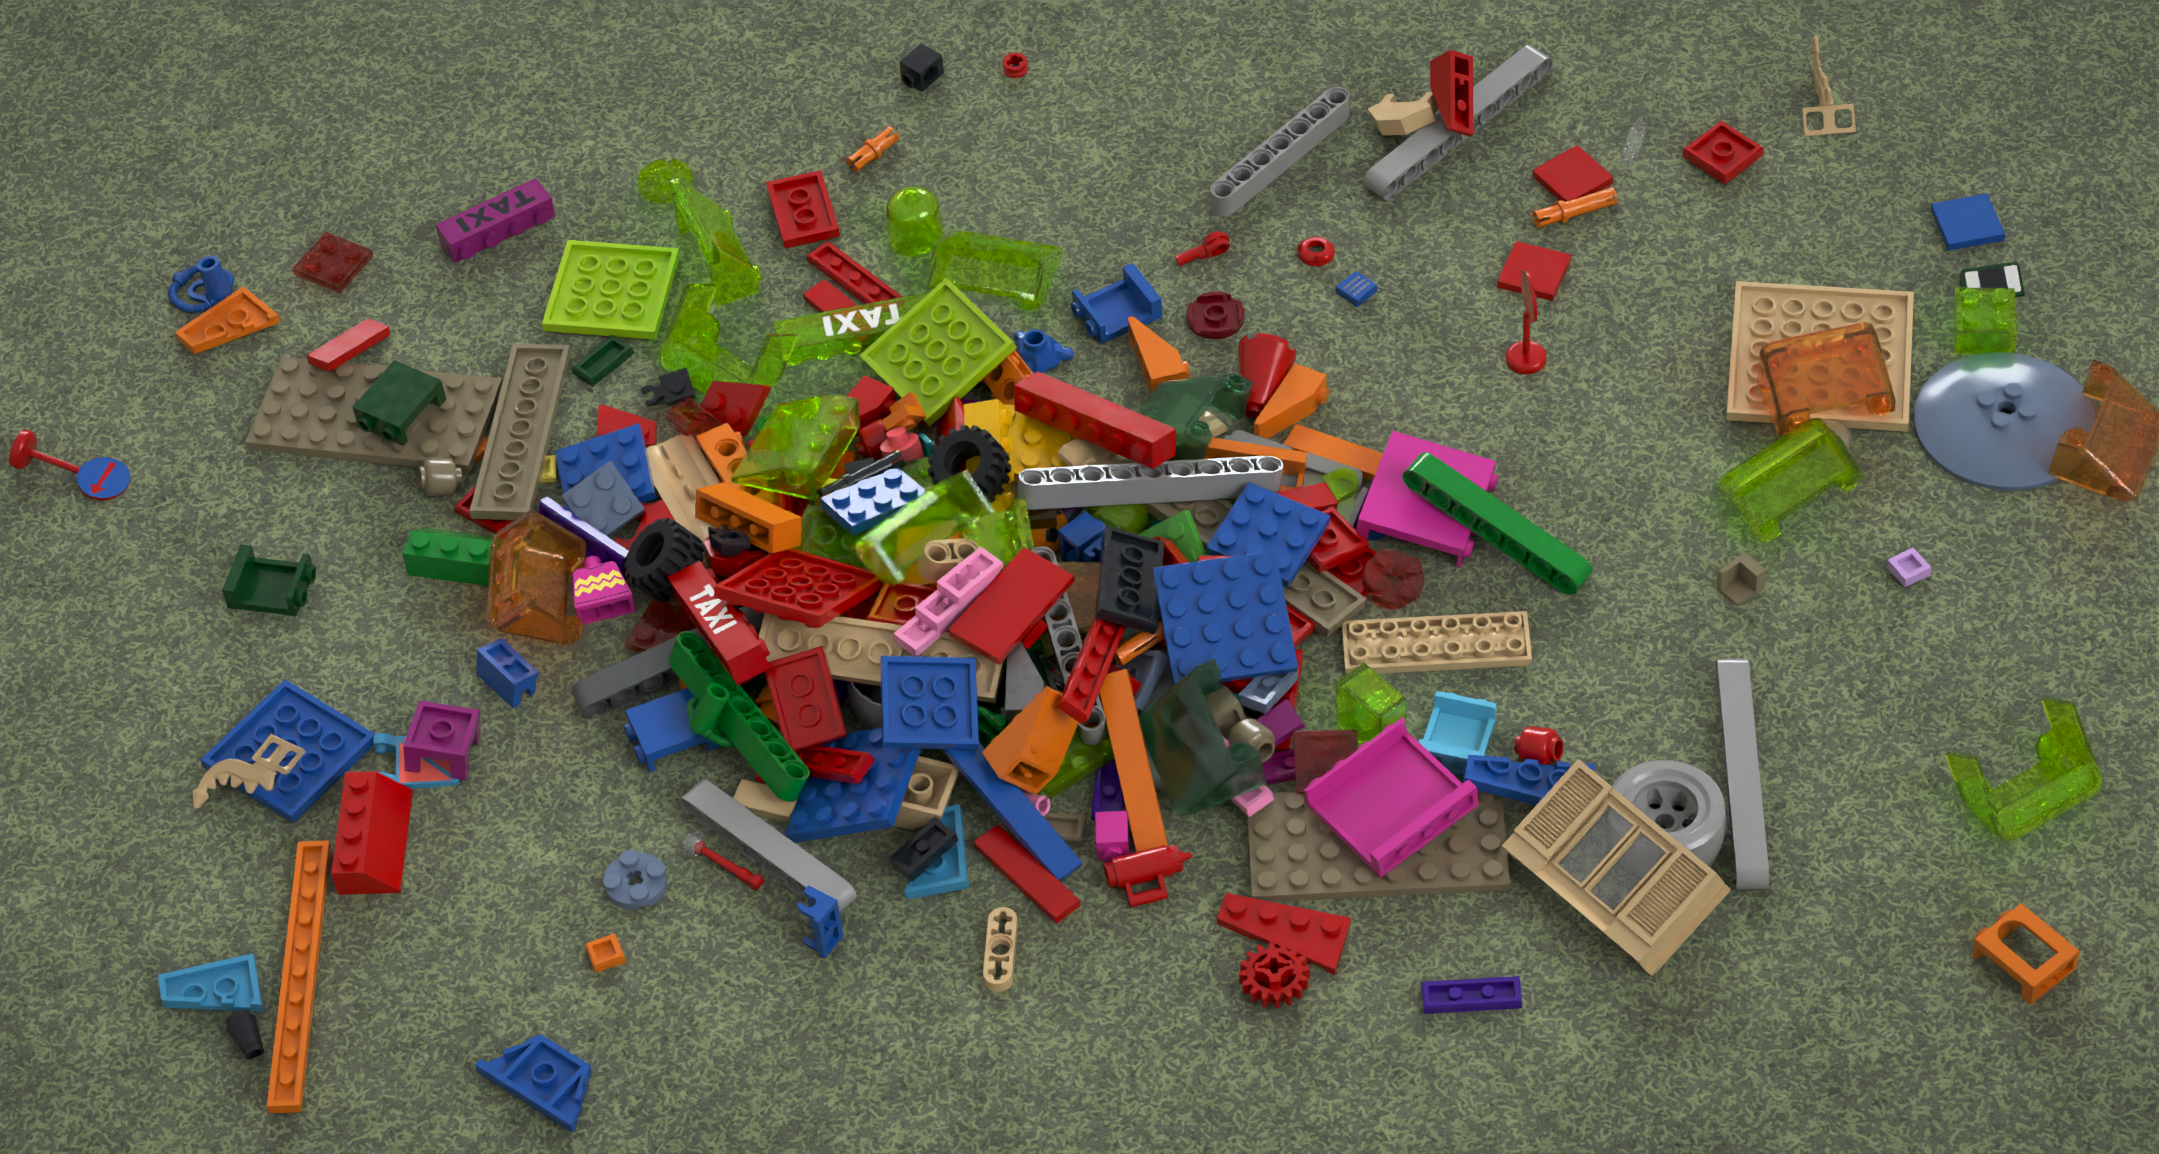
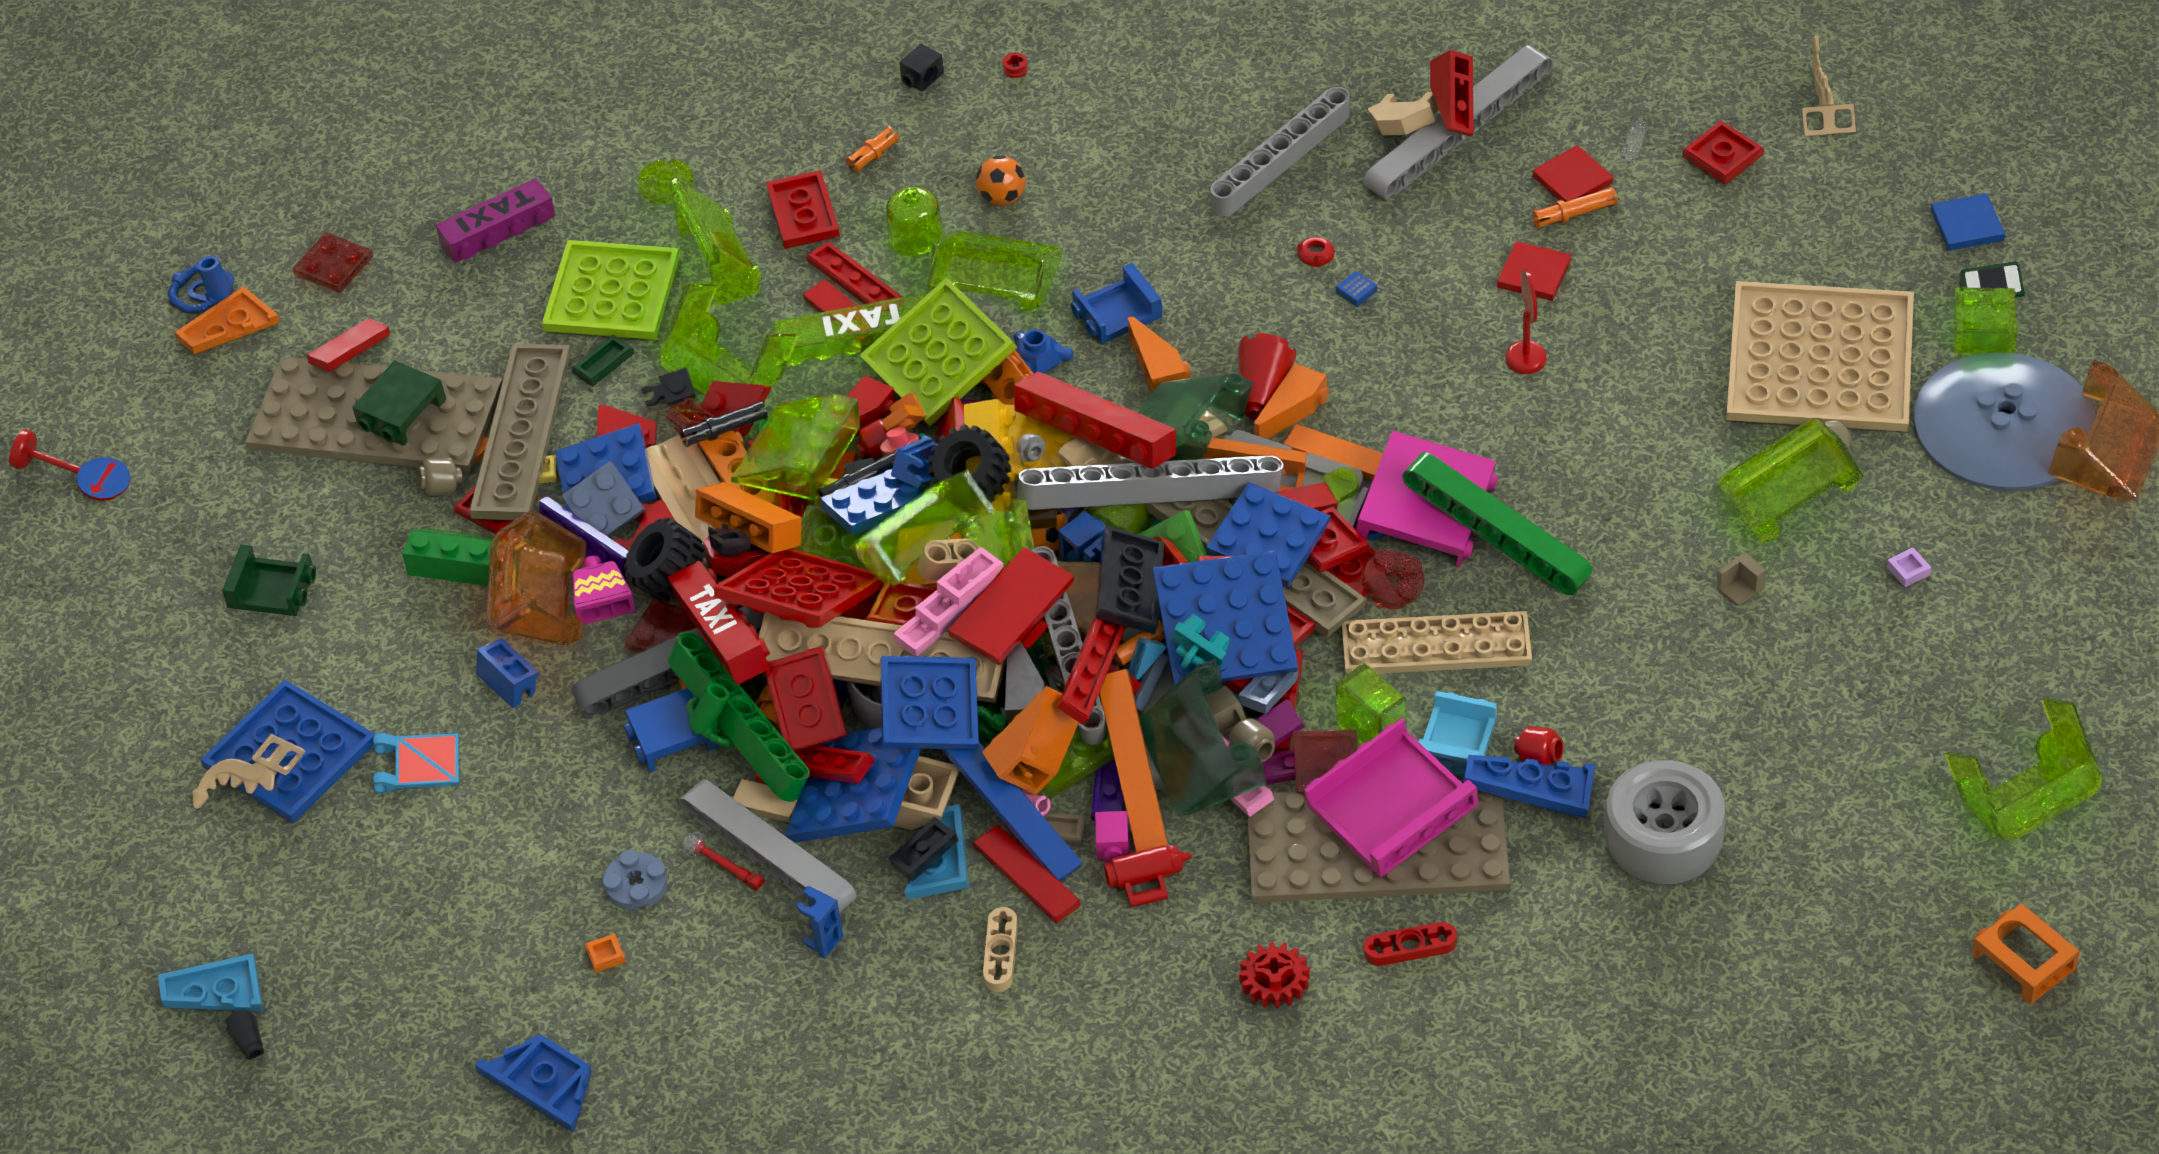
orange plate [267,840,331,1114] -> none
red slope [331,771,413,895] -> none
magenta panel [403,700,481,781] -> none
red plate [1175,231,1230,267] -> none
dark red tile [1186,291,1245,339] -> none
red wing [1217,893,1351,975] -> none
dark purple tile [1421,976,1522,1014] -> none
tan piece [1502,759,1731,976] -> none
light grey beam [1716,658,1769,890] -> none
clear orange windscreen [1757,322,1896,436] -> none
none -> black pin [679,401,768,447]
none -> blue hinge [891,436,939,488]
none -> orange piece [975,156,1026,206]
none -> light grey plate [1016,433,1046,462]
none -> dark azure piece [1128,637,1167,680]
none -> teal hips [1171,614,1231,670]
none -> red beam [1364,922,1457,966]

